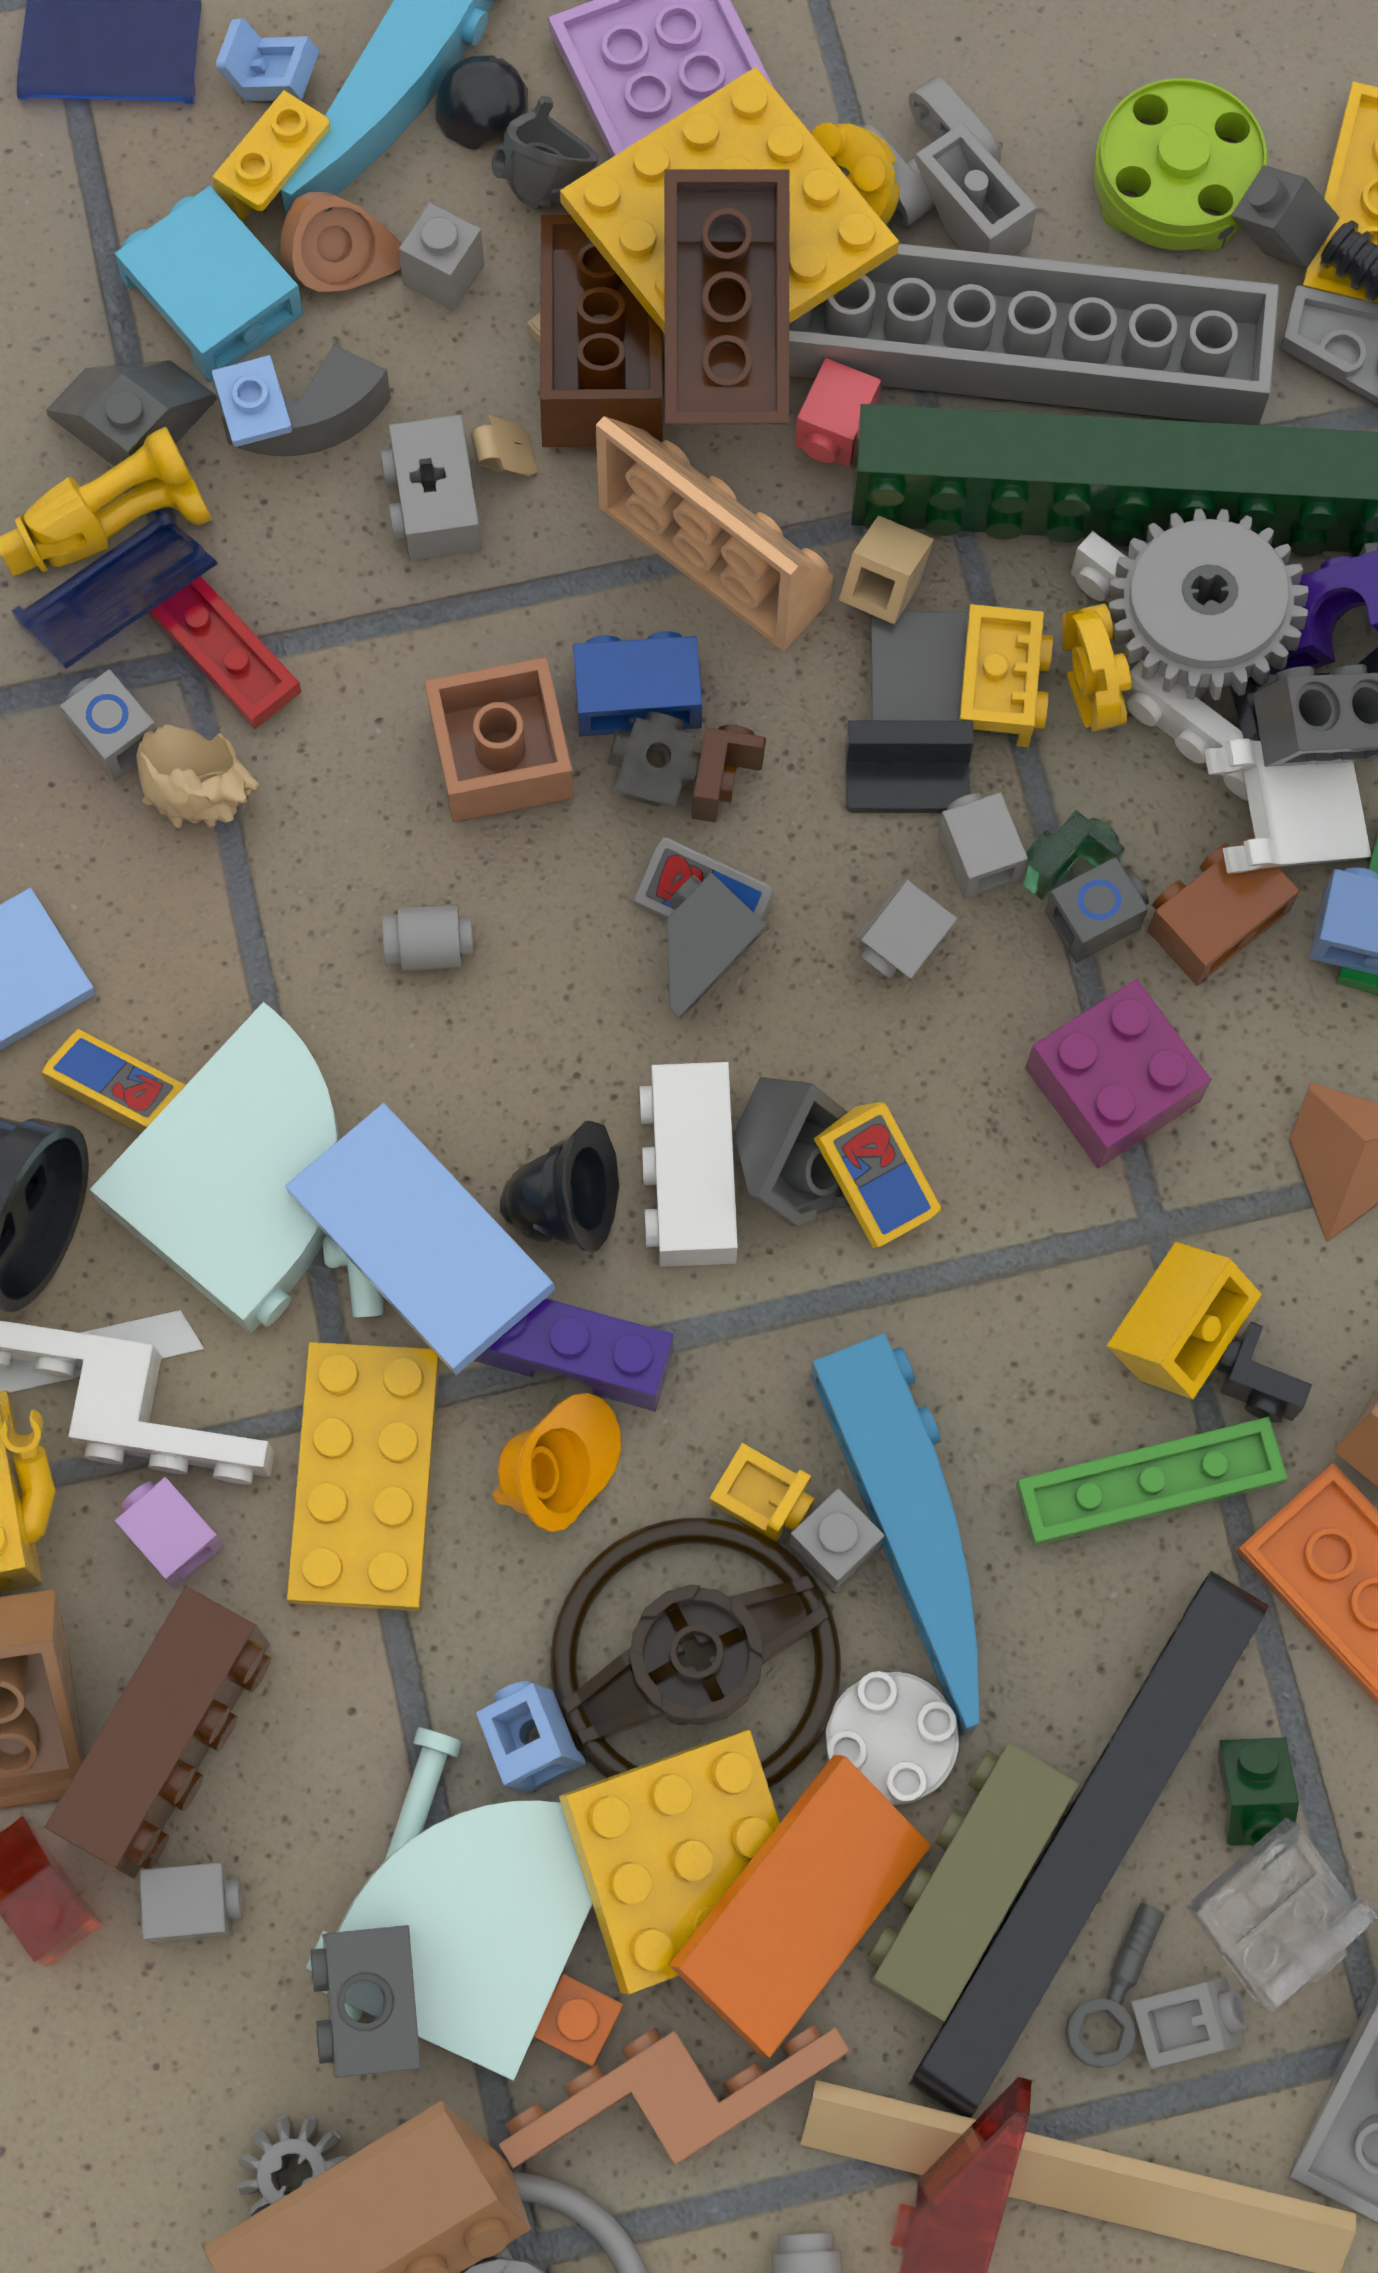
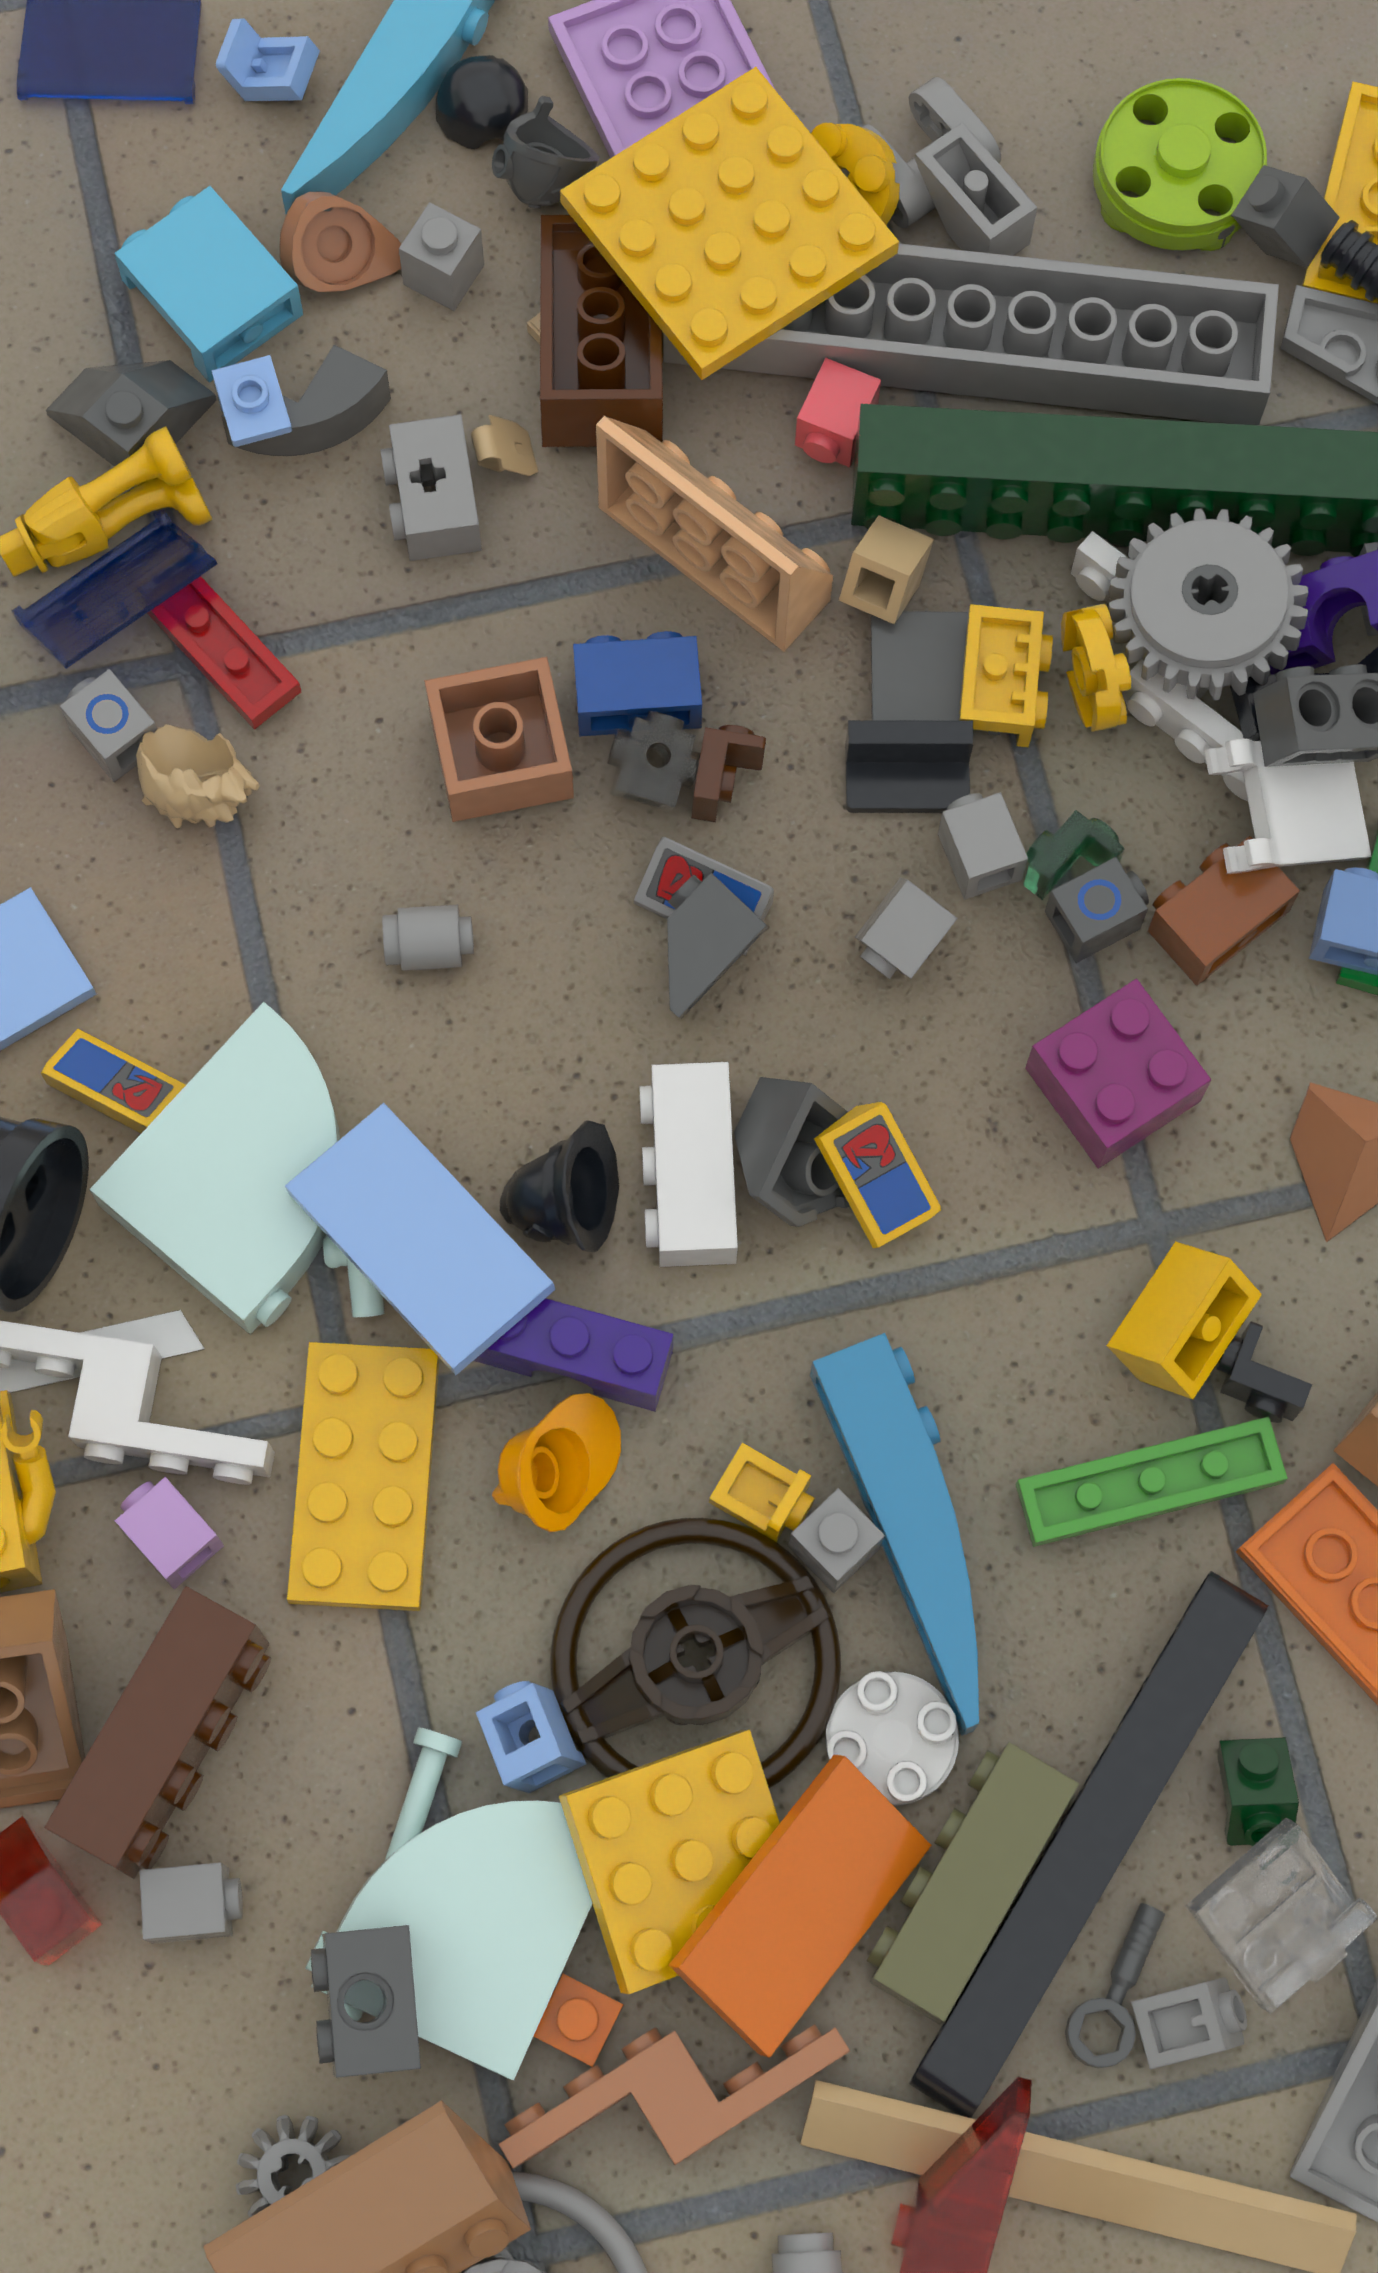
yellow bracket [212,90,330,222] -> none
reddish brown slope [664,169,790,425] -> none

